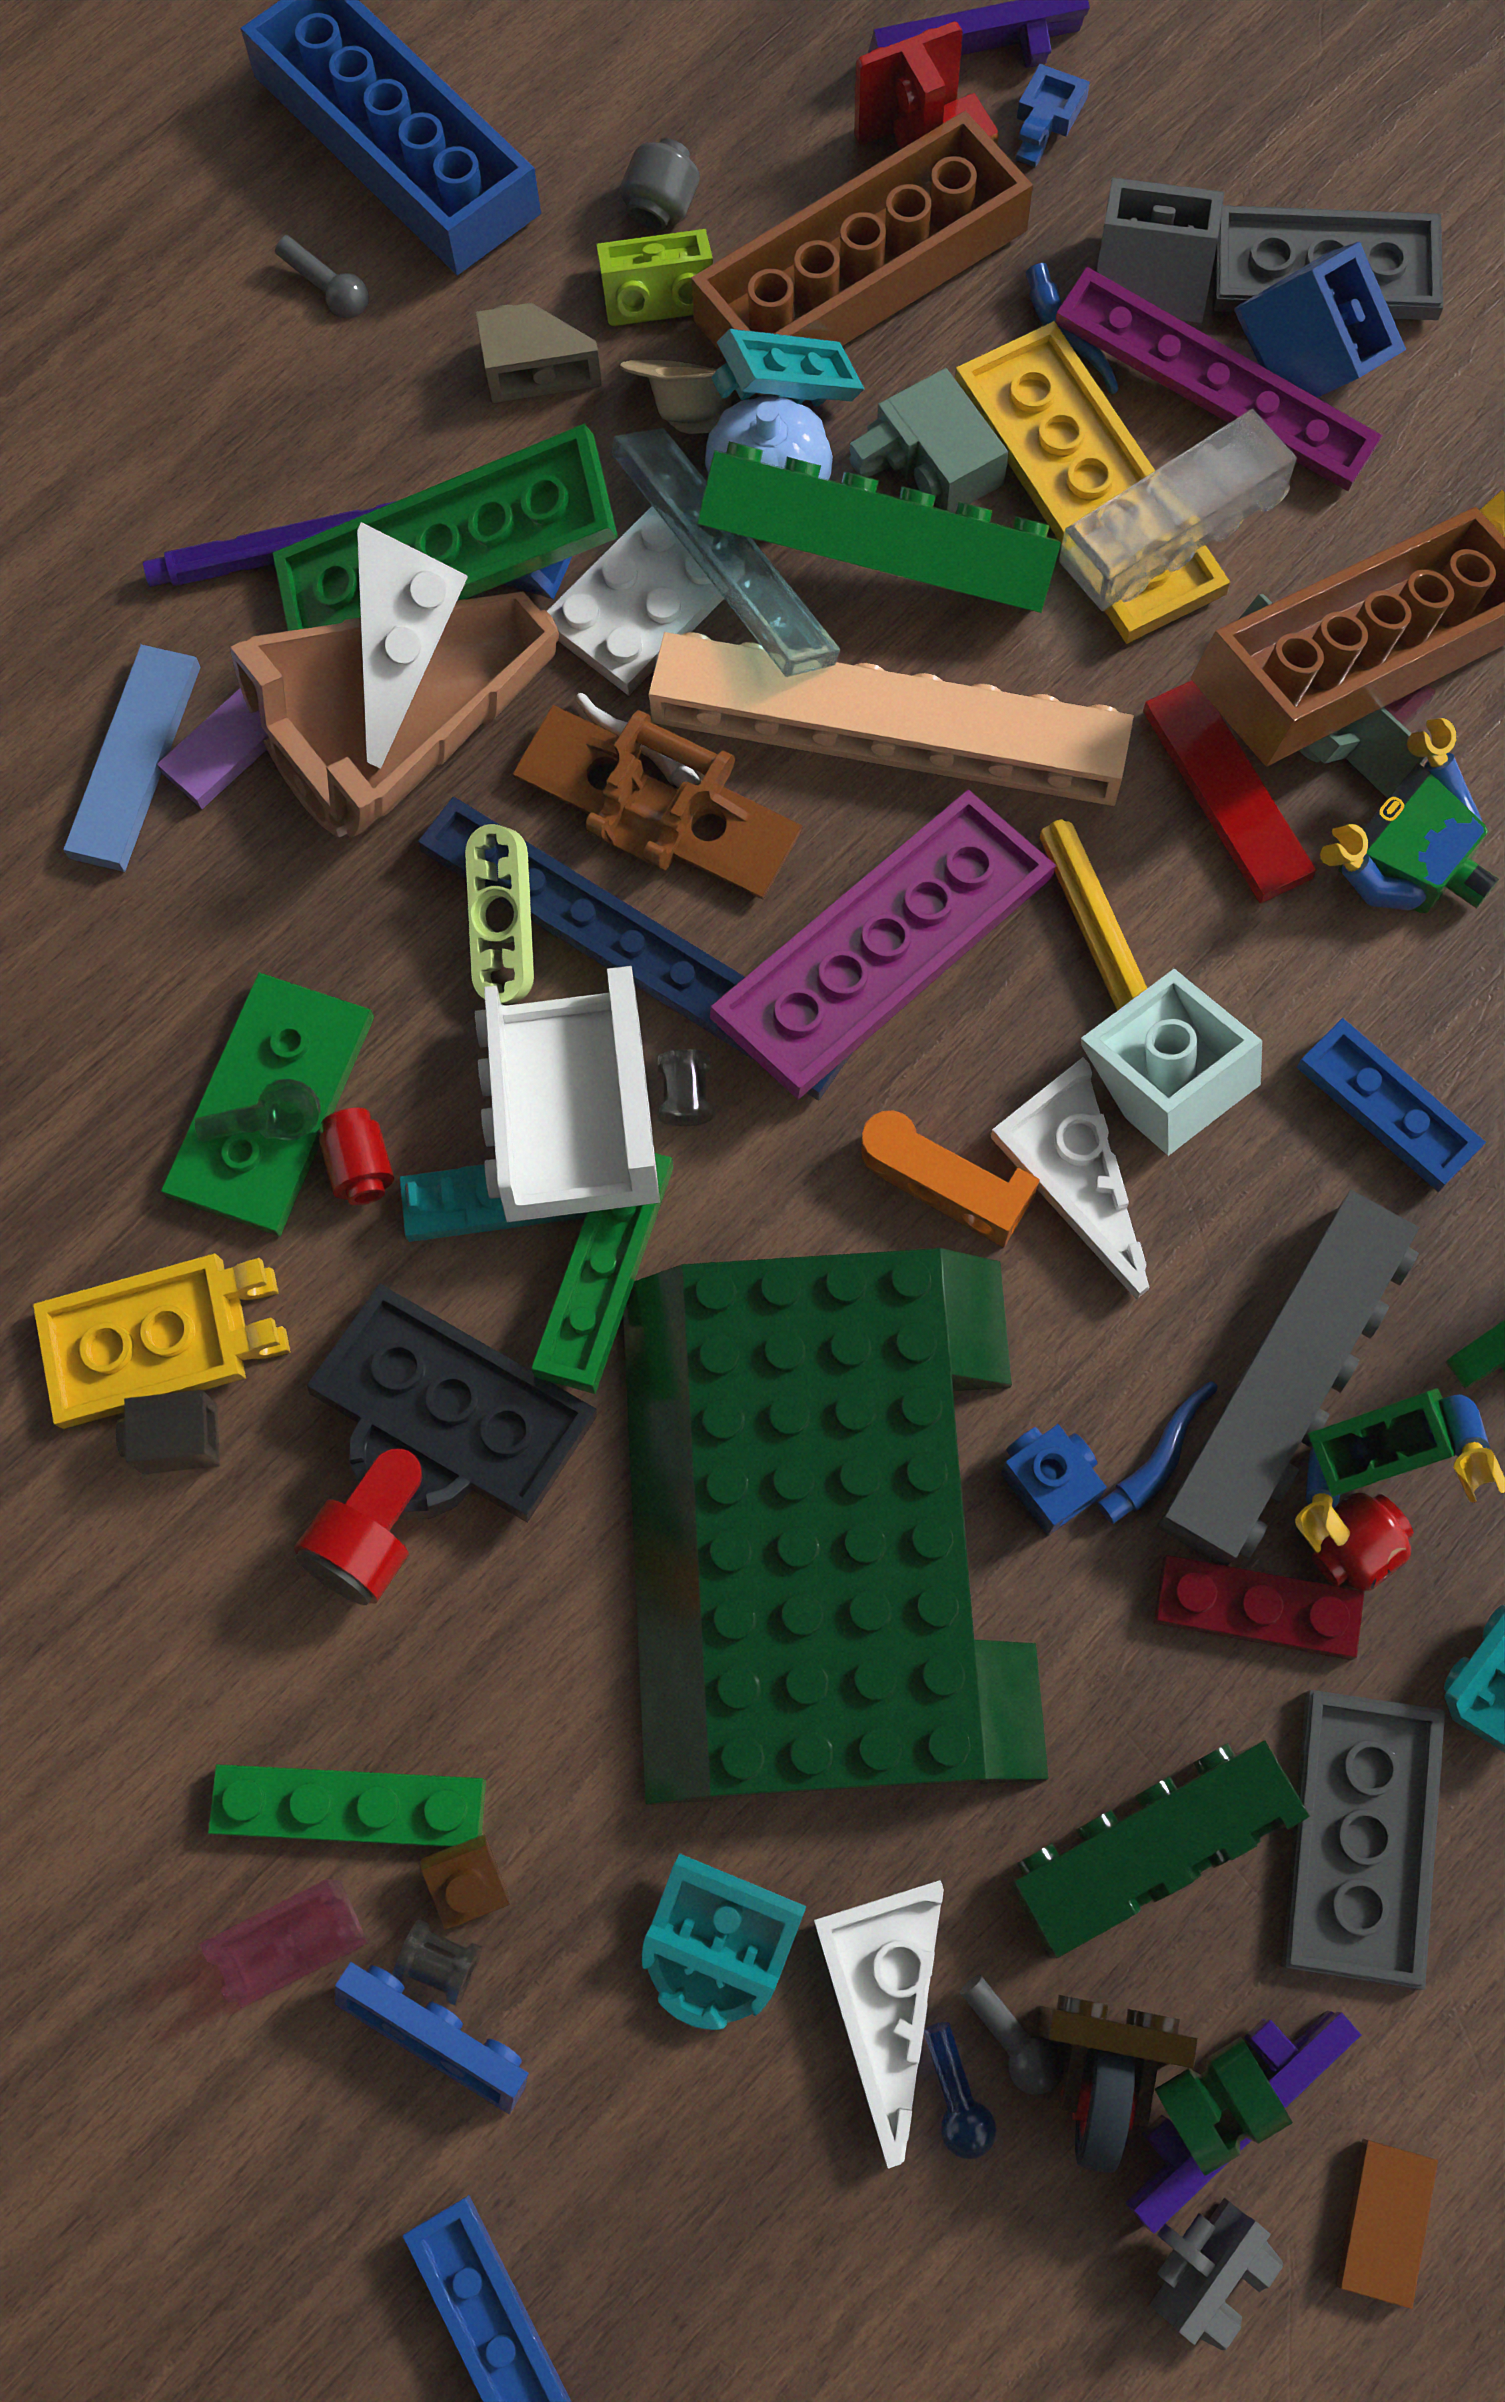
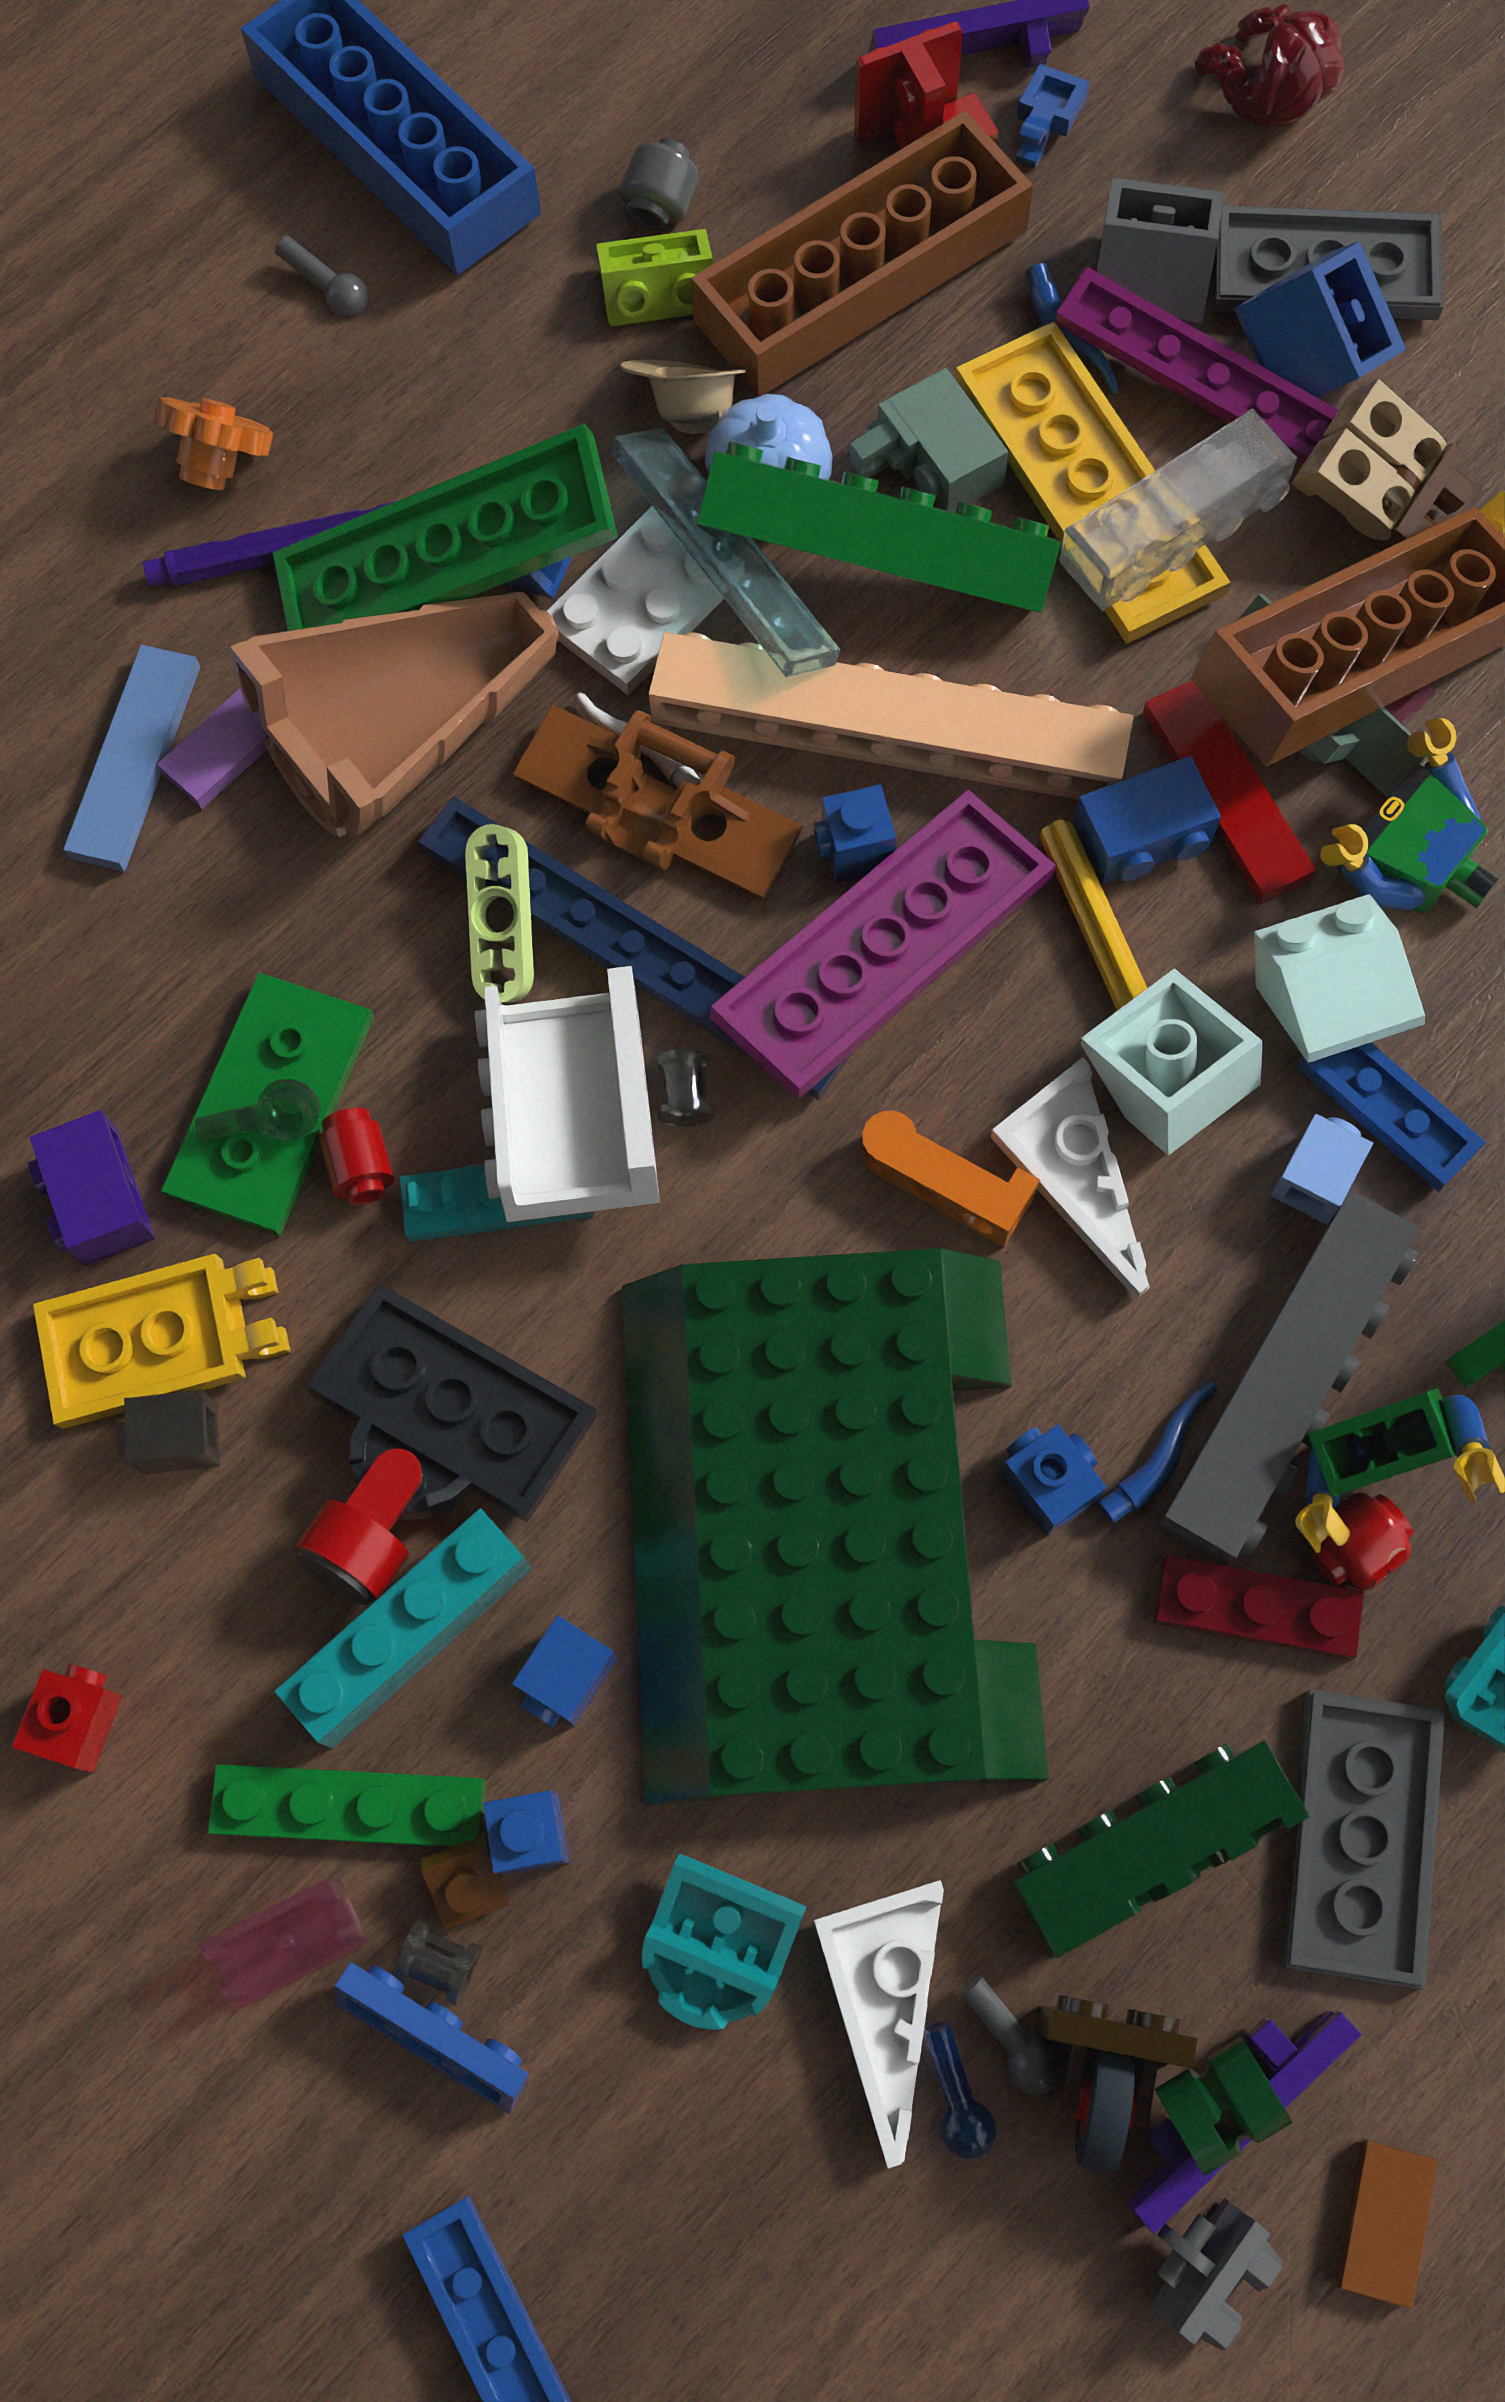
white wing [357,522,468,769] -> none
dark tan slope [476,303,602,403] -> none
green plate [531,1153,674,1394] -> none
teal plate [711,329,864,407] -> none
none -> red brick [12,1663,123,1773]
none -> dark purple brick [28,1110,156,1266]
none -> orange plant [154,397,273,490]
none -> teal brick [274,1508,532,1749]
none -> blue brick [483,1790,570,1876]
none -> blue brick [513,1615,618,1728]
none -> blue brick [813,784,896,883]
none -> blue brick [1073,756,1221,884]
none -> dark red hair [1194,4,1346,127]
none -> light aqua slope [1254,894,1425,1063]
none -> light blue brick [1271,1114,1373,1225]
none -> tan hips [1291,379,1475,551]

